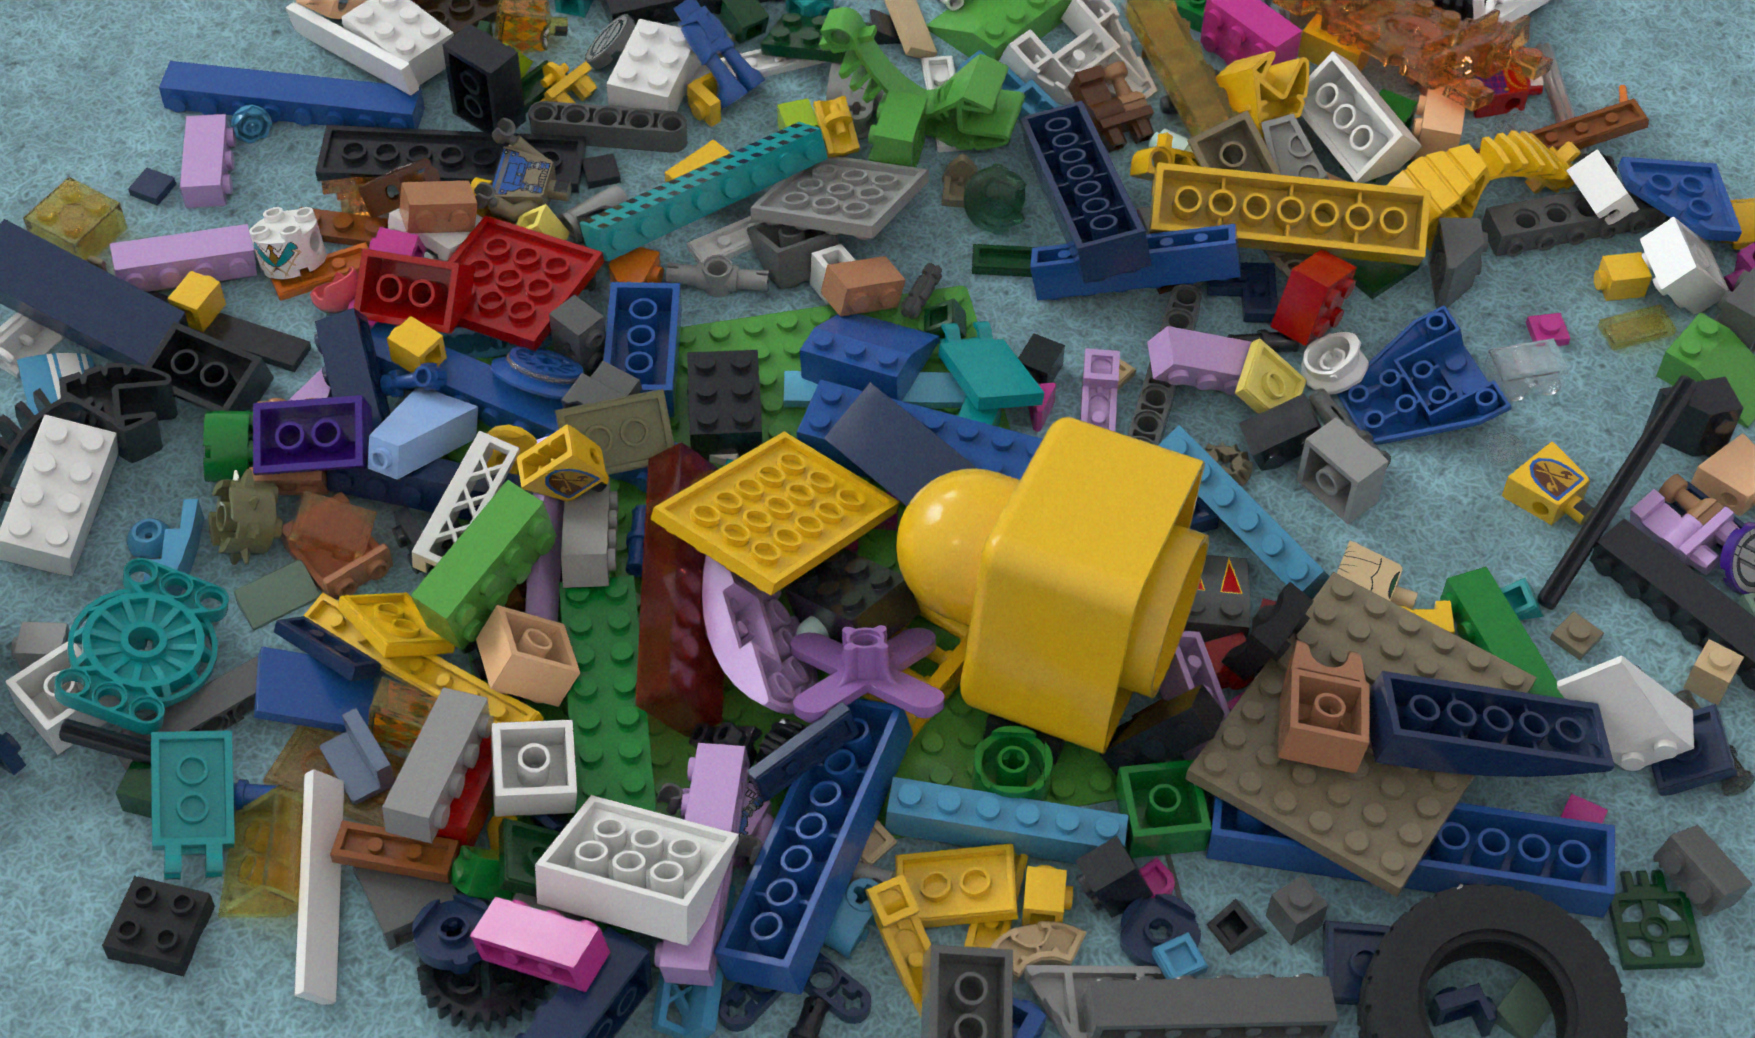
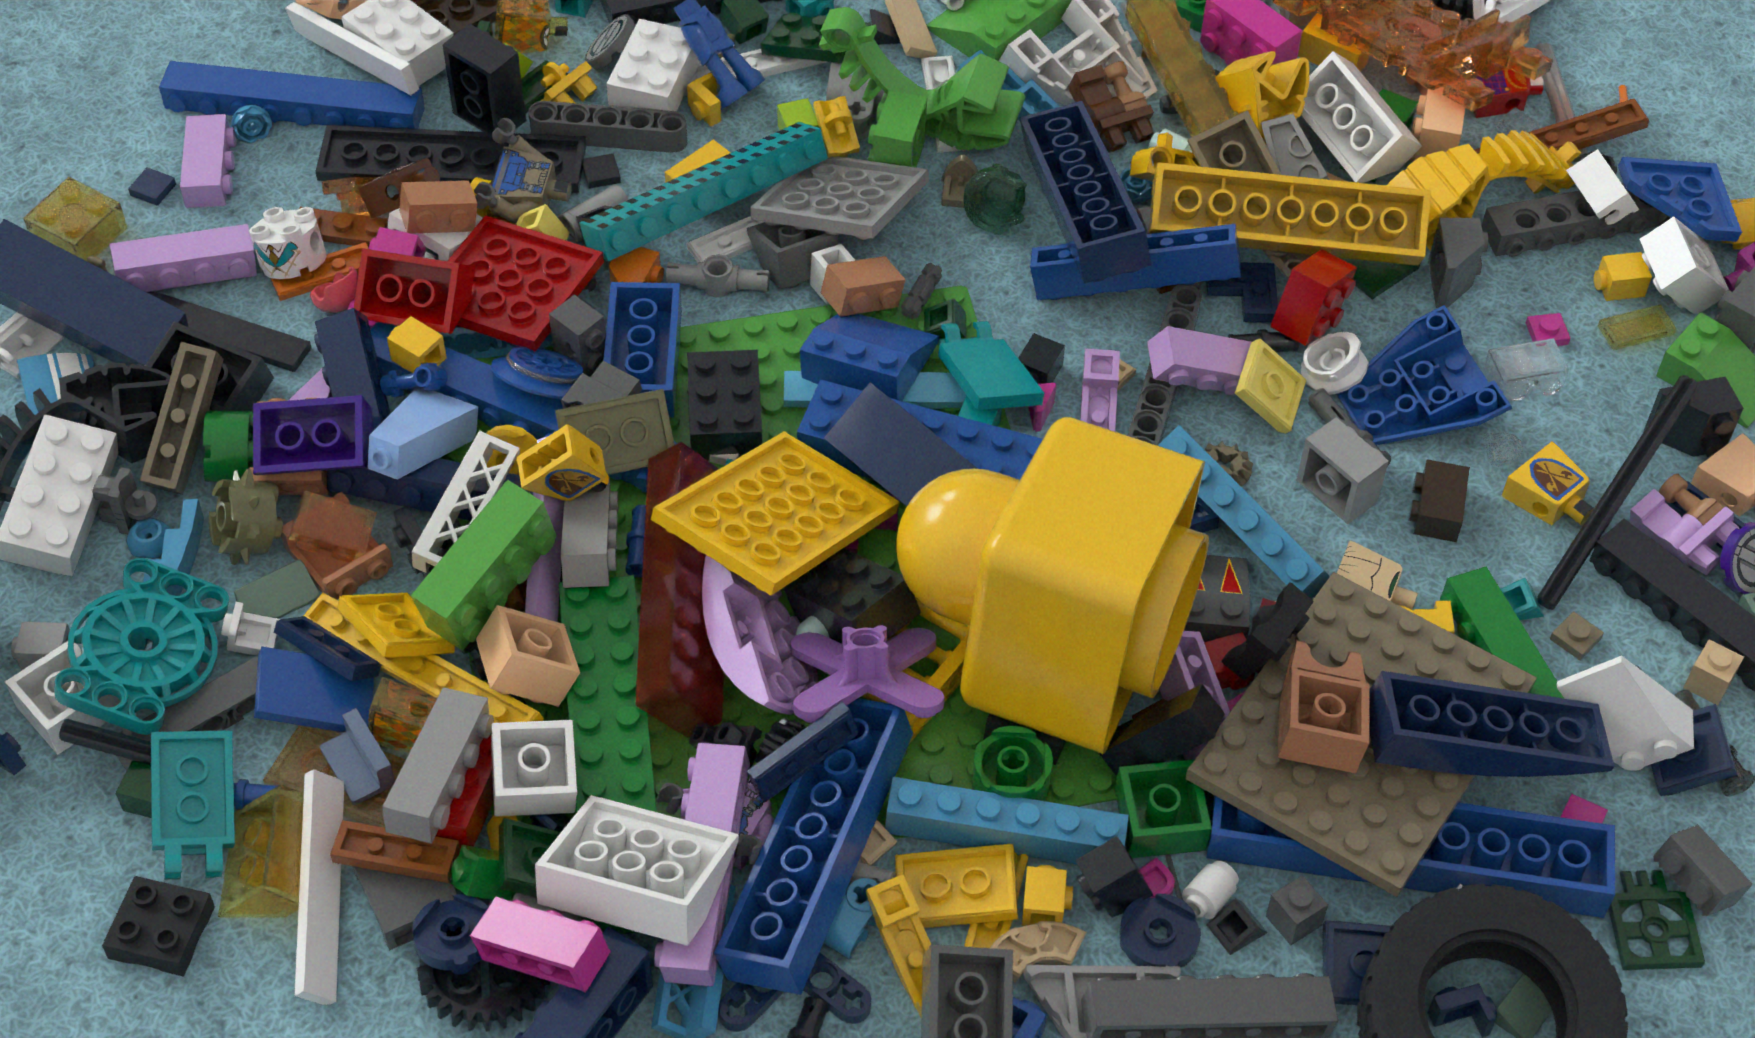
yellow brick [167,271,226,332] -> none
dark green tile [972,244,1035,277] -> none
dark azure tile [1151,932,1209,979] -> none
black brick [1239,393,1321,471] -> none
none -> dark grey hips [92,467,158,535]
none -> dark tan brick [140,342,224,495]
none -> white bracket [221,602,280,656]
none -> dark azure plate [1119,168,1153,203]
none -> white brick [1182,861,1239,919]
none -> dark brown brick [1408,459,1470,542]

